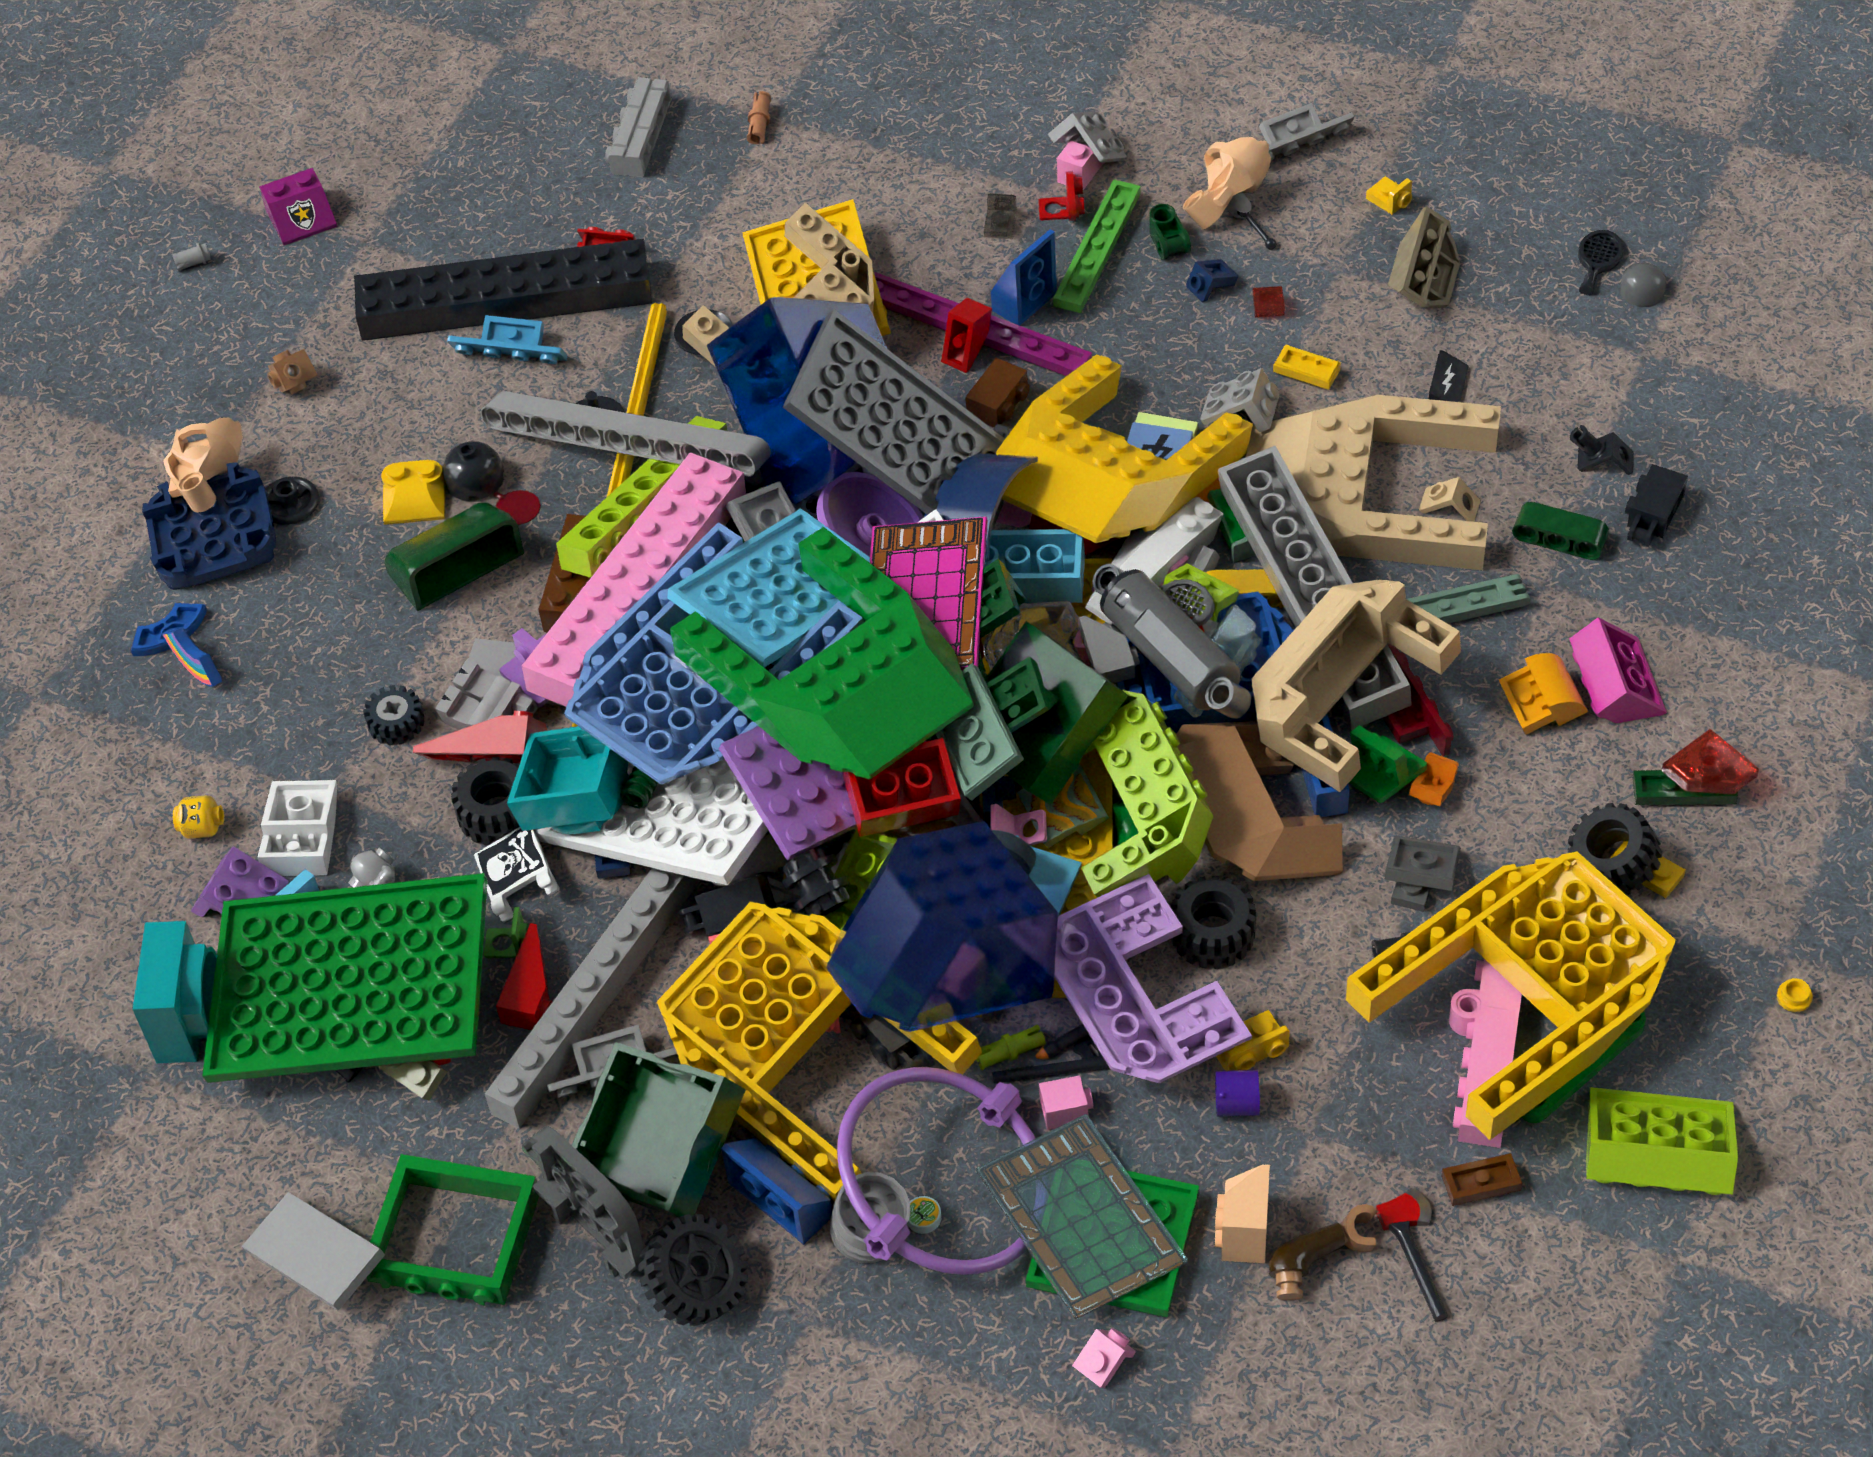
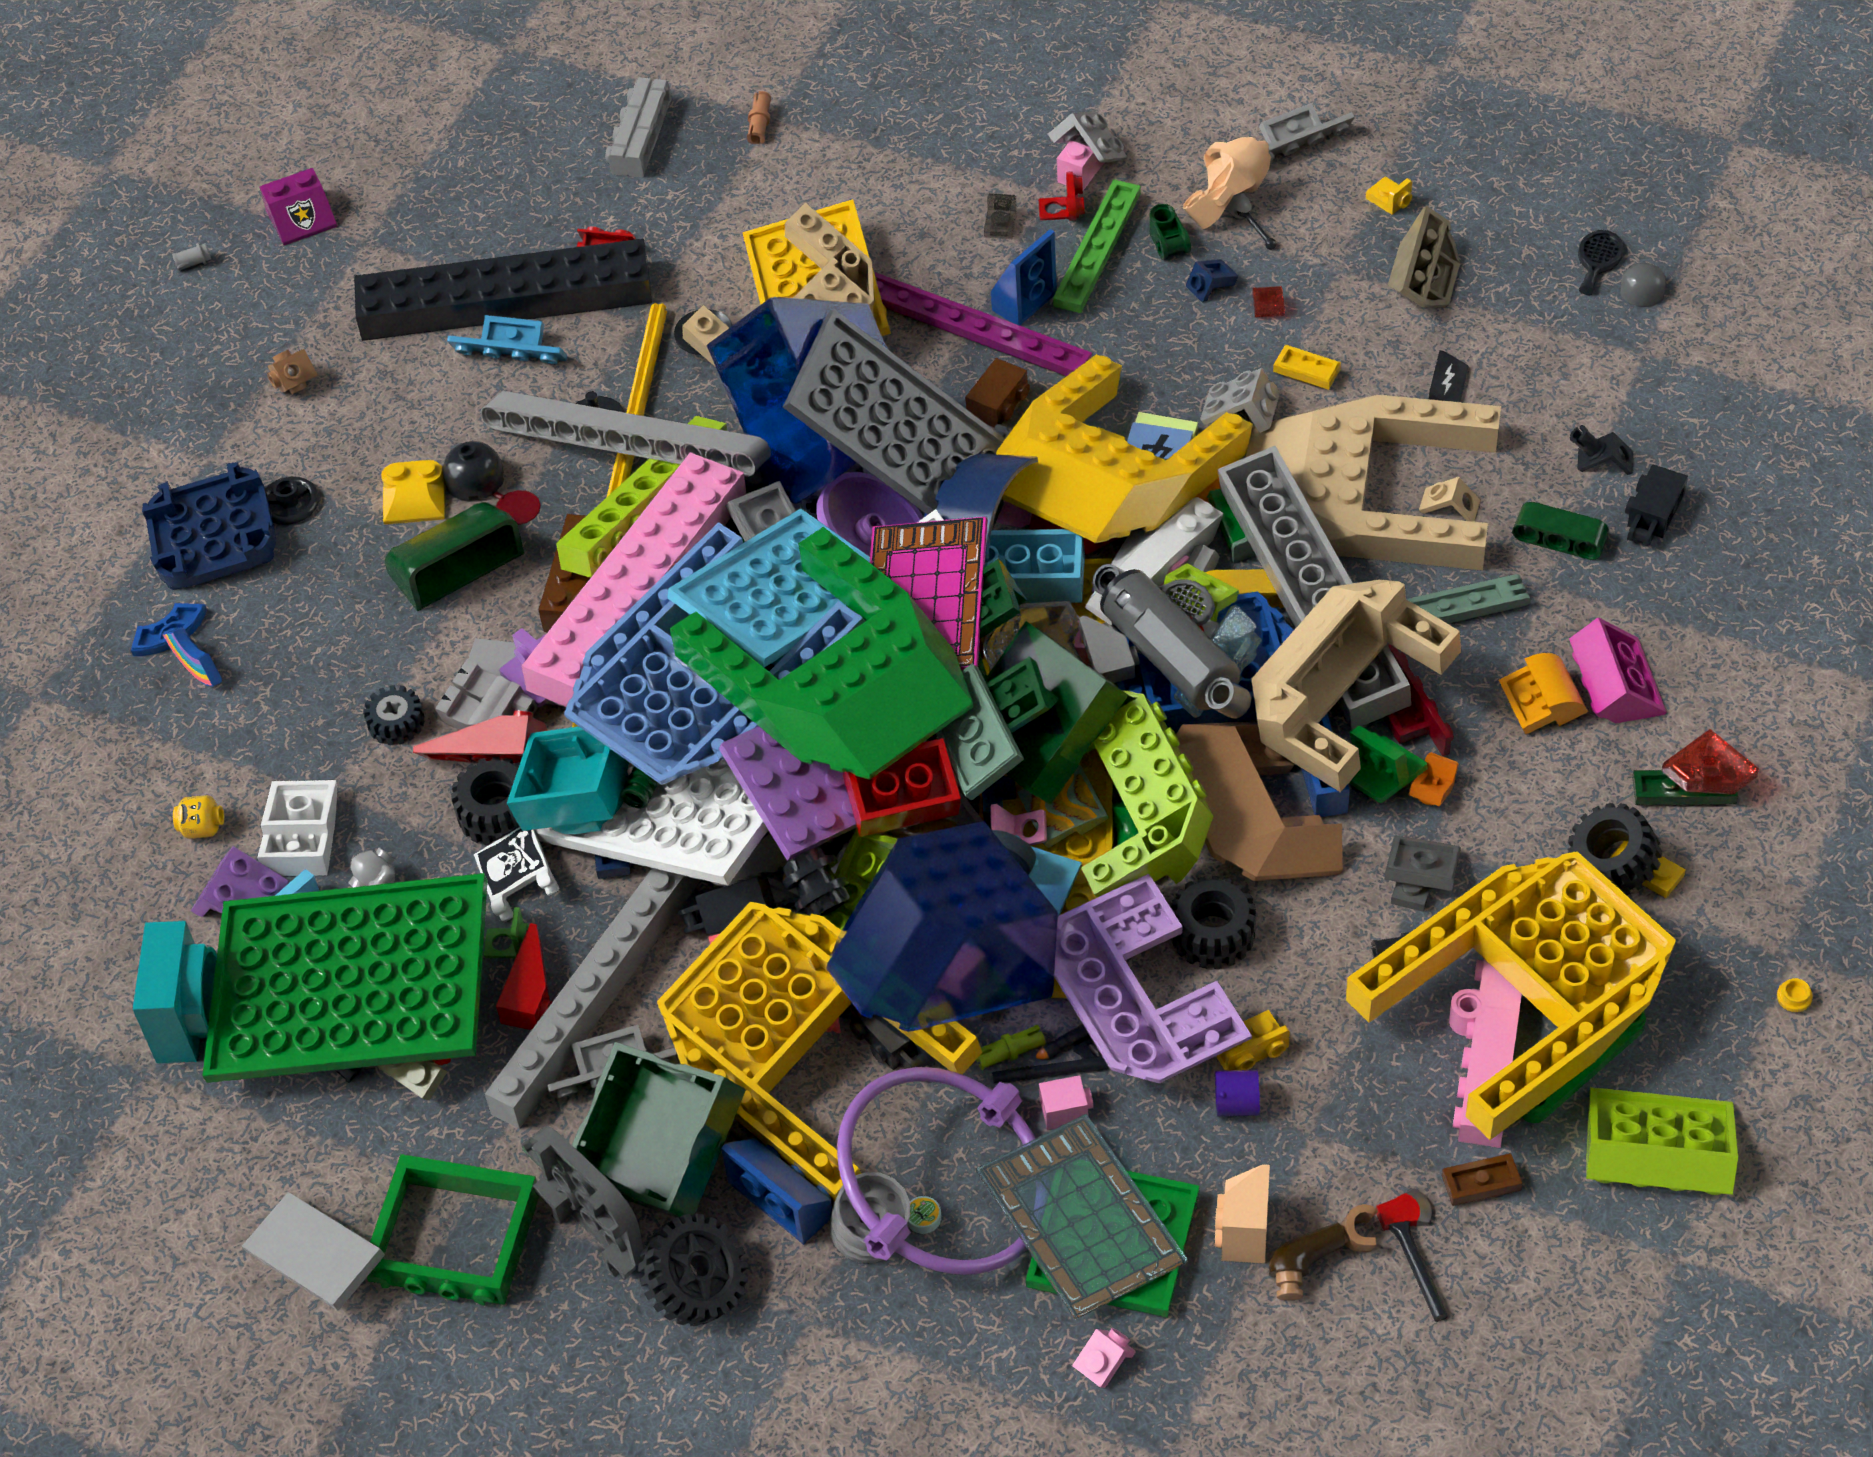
light nougat piece [164,418,243,513] -> none
red slope [941,297,992,373] -> none

